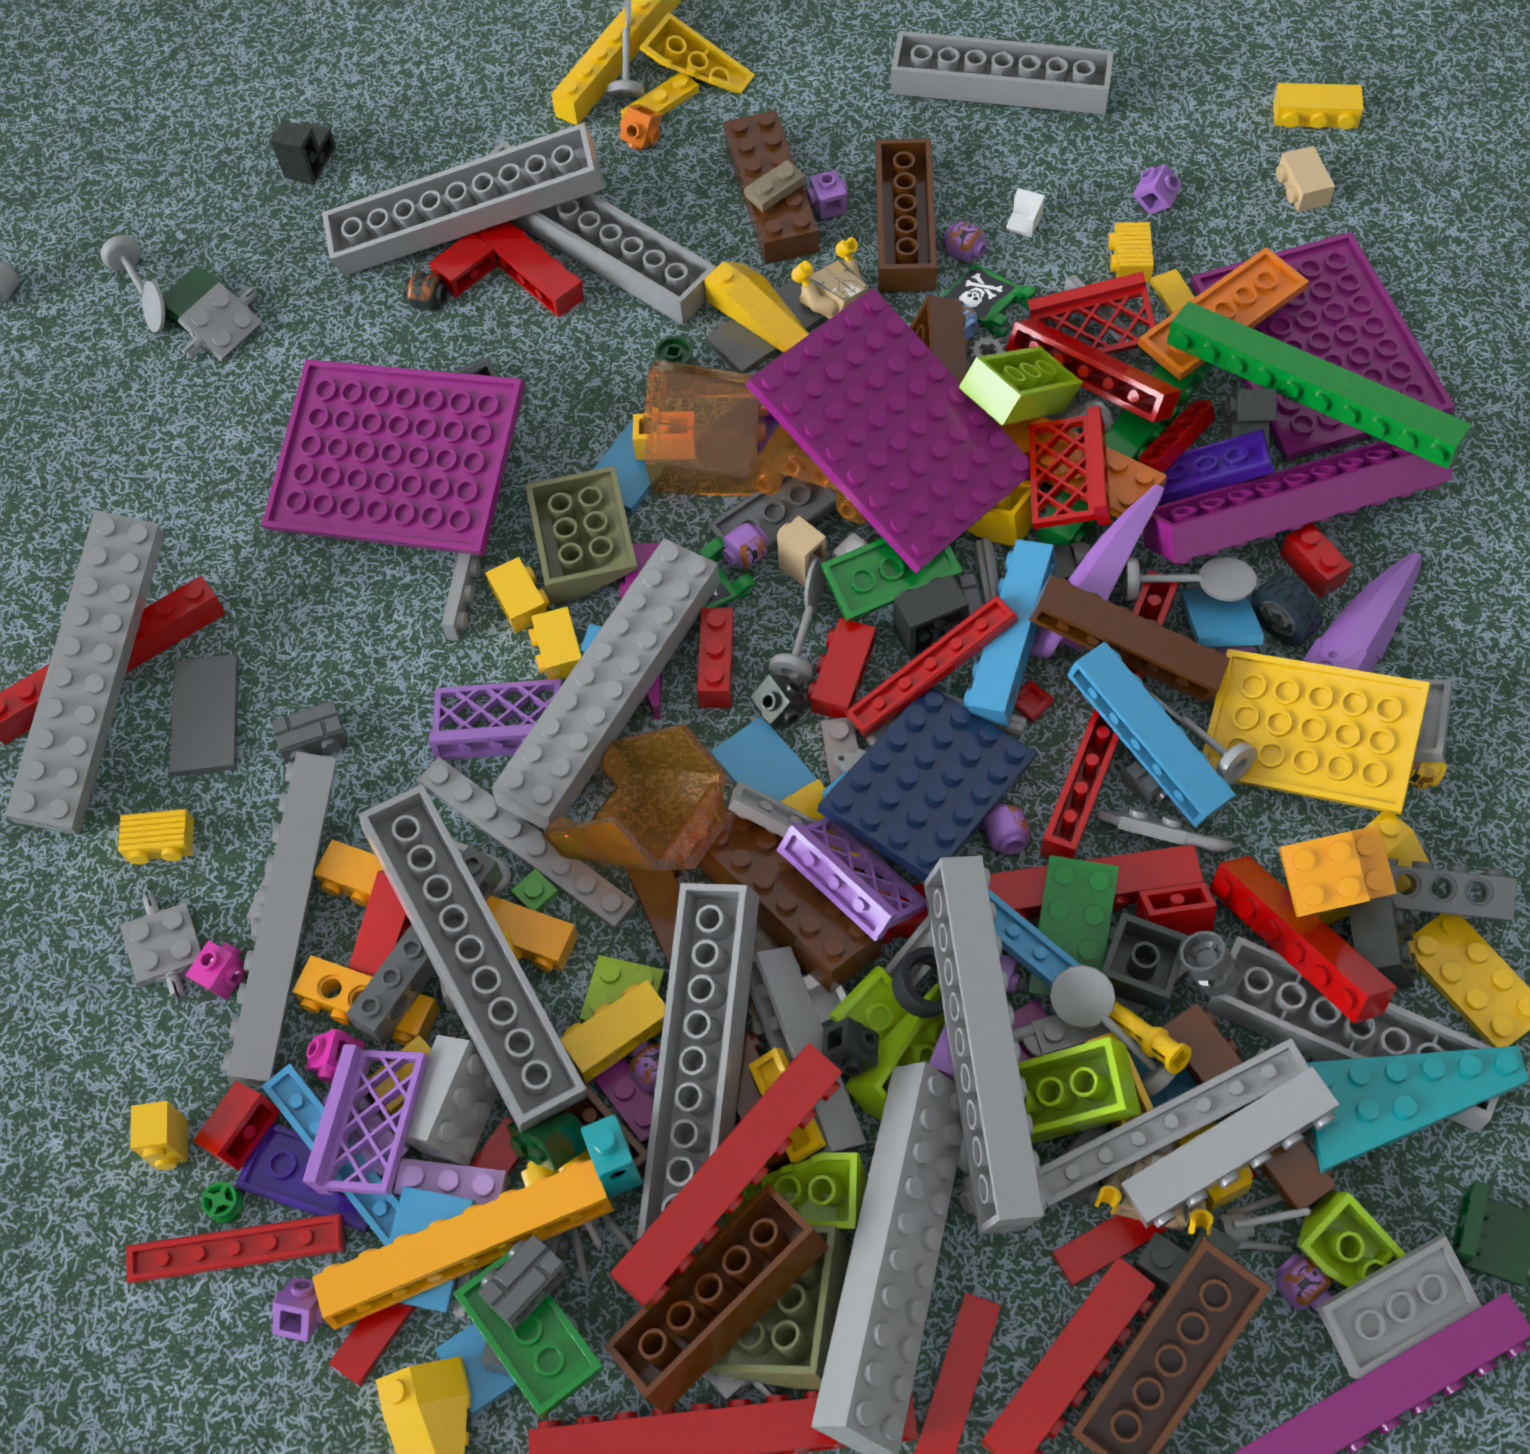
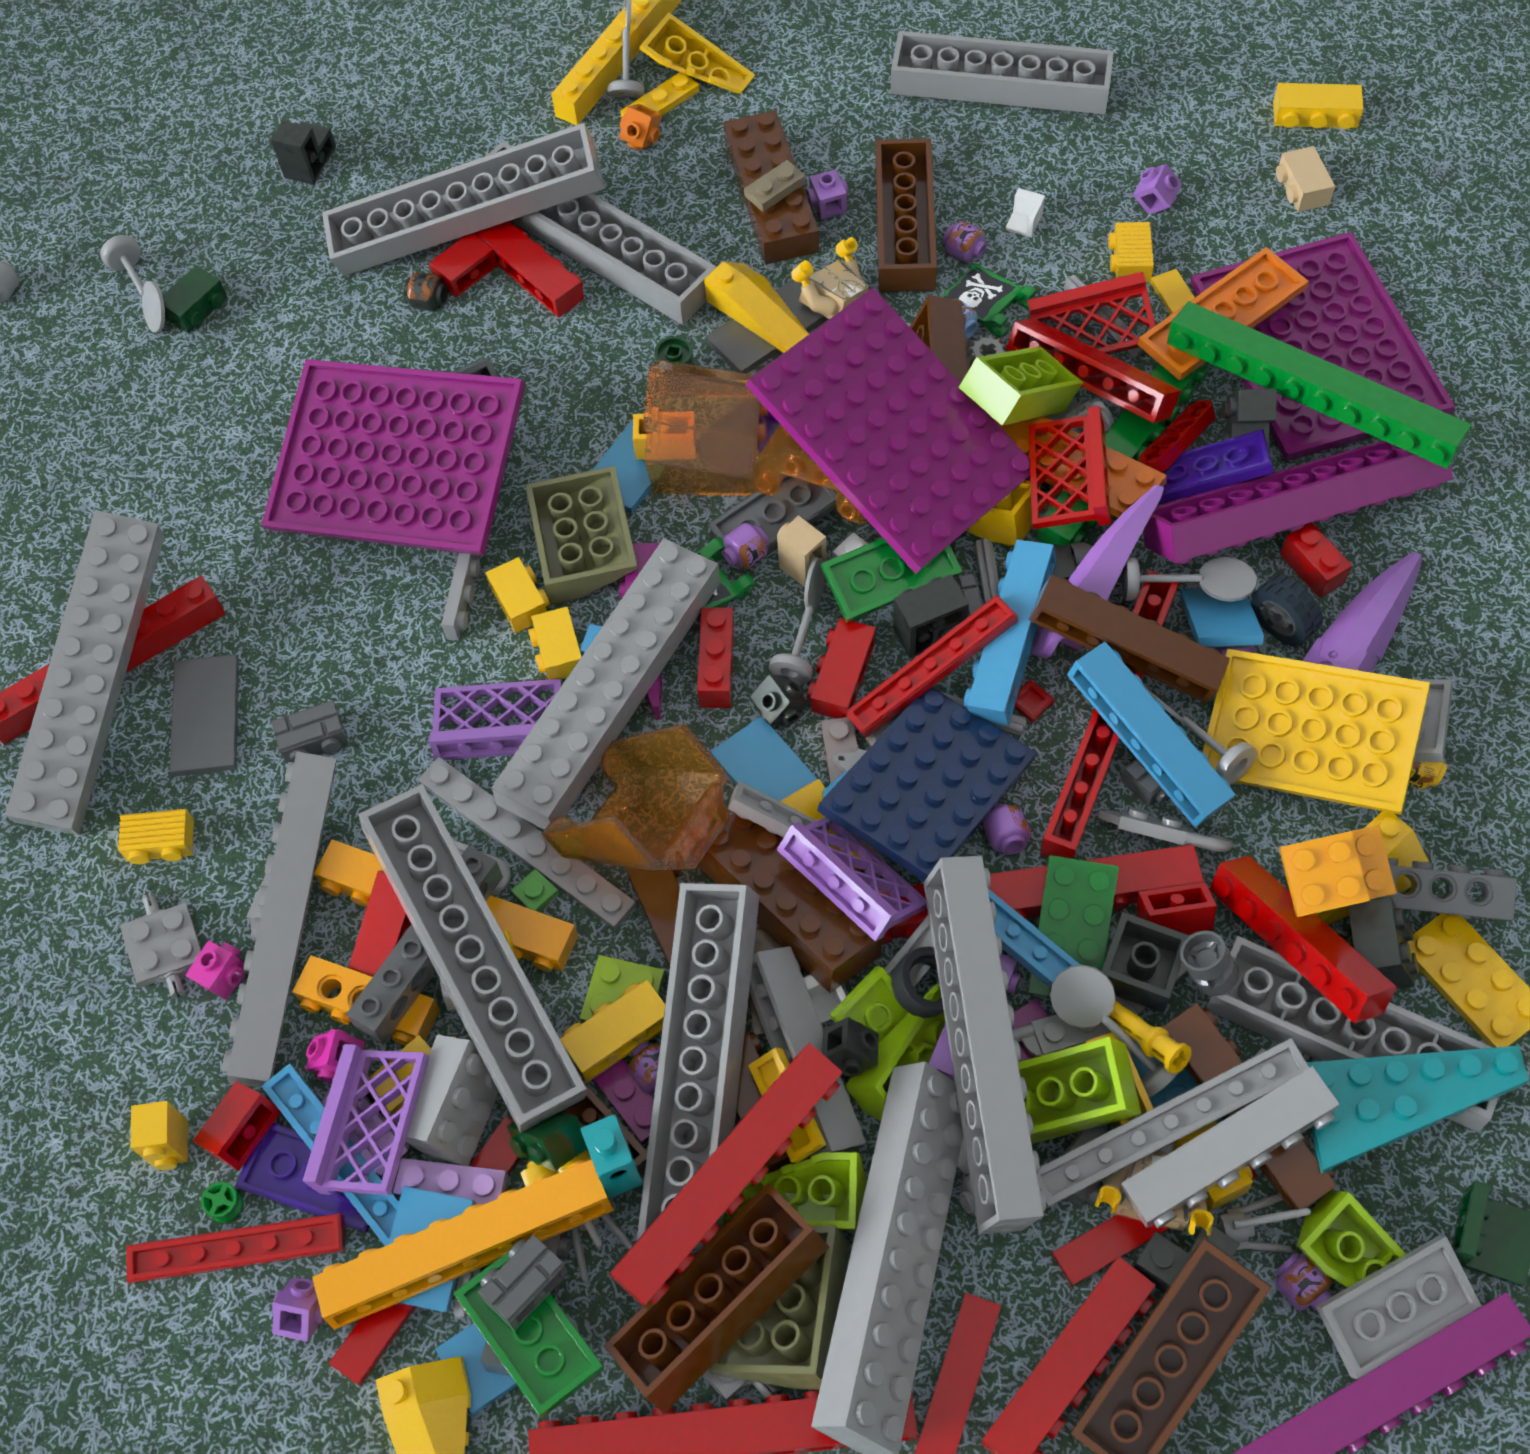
light grey plate [178,282,262,361] -> none

